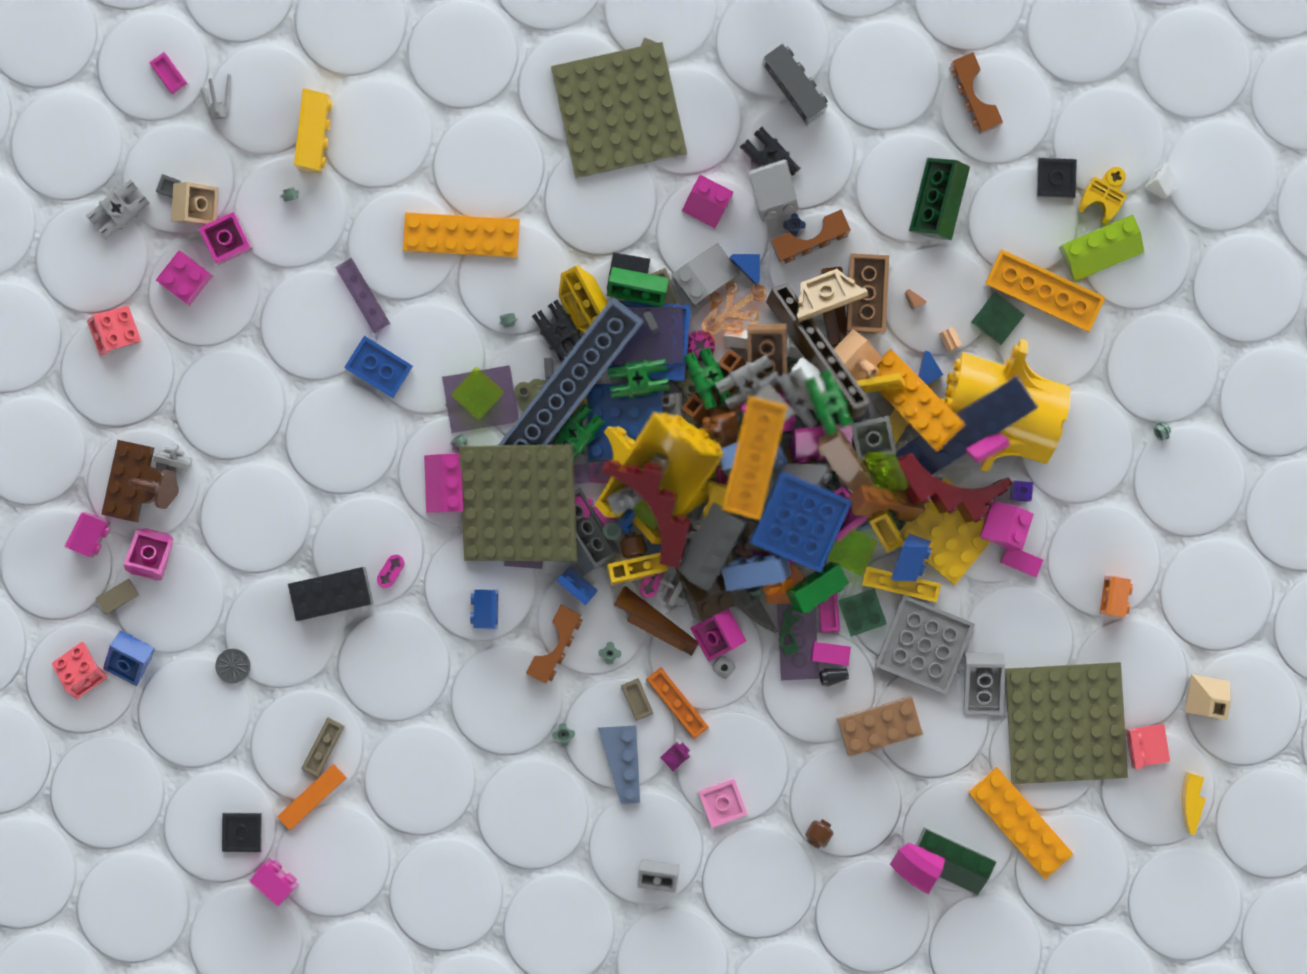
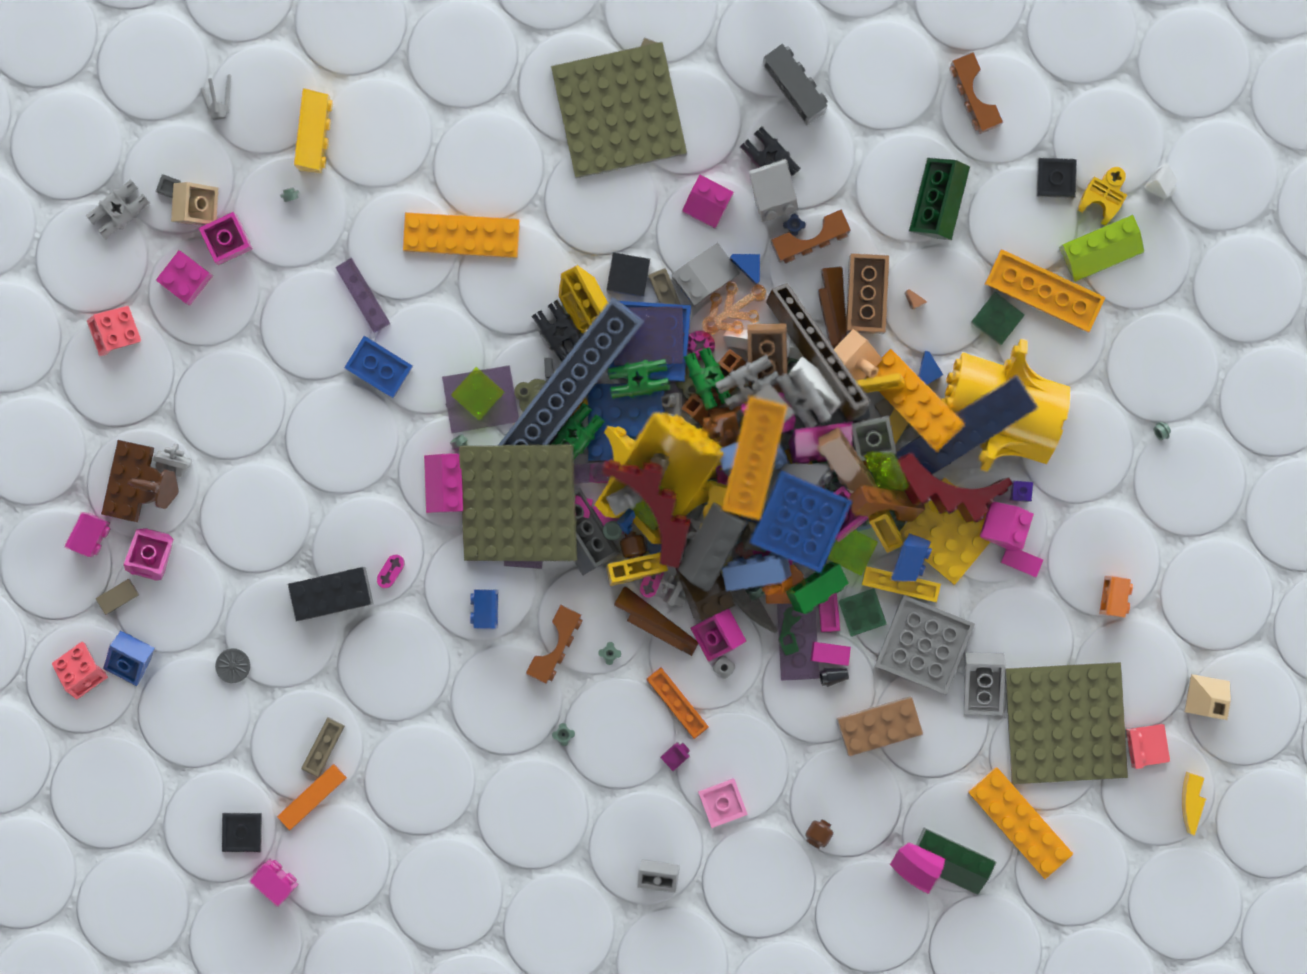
dark pink tile [149,52,188,95] -> none
sand green plate [499,313,518,327] -> none
blue bracket [556,567,598,606] -> none
sand blue wing [598,725,640,804] -> none
green brick [606,267,669,307] -> none
dark tan tile [621,678,653,721] -> none
dark grey tile [643,311,660,335] -> none
tan wing [797,269,868,322] -> none
green pin [803,369,853,436] -> none
light nougat piece [939,327,962,352] -> none
dark pink tile [966,433,1010,463] -> none

